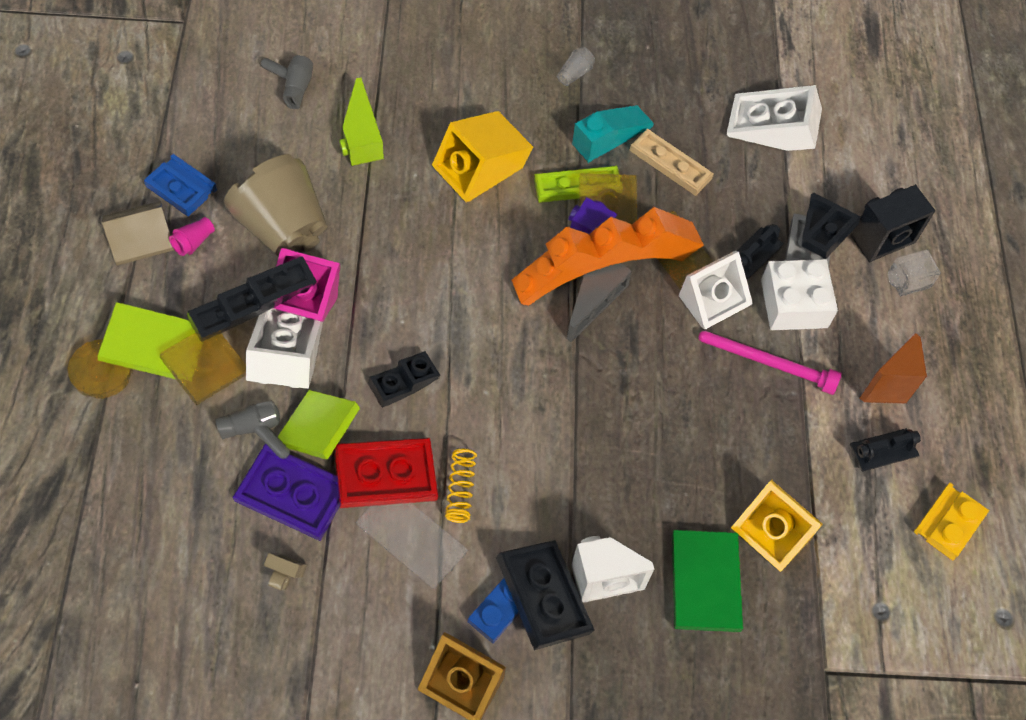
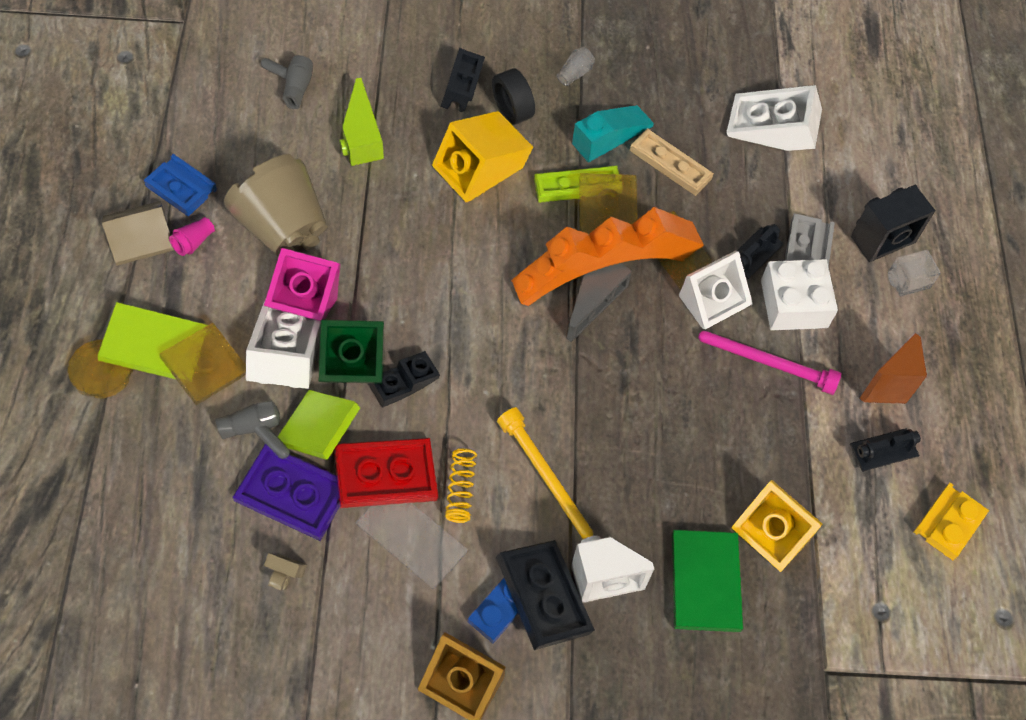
black slope [187,256,317,342] -> none
dark purple brick [568,197,617,234] -> none
black wing [801,192,860,259] -> none
none -> dark green slope [318,320,385,384]
none -> black hinge [440,48,485,112]
none -> black tyre [492,68,535,125]
none -> yellow piece [497,407,593,539]

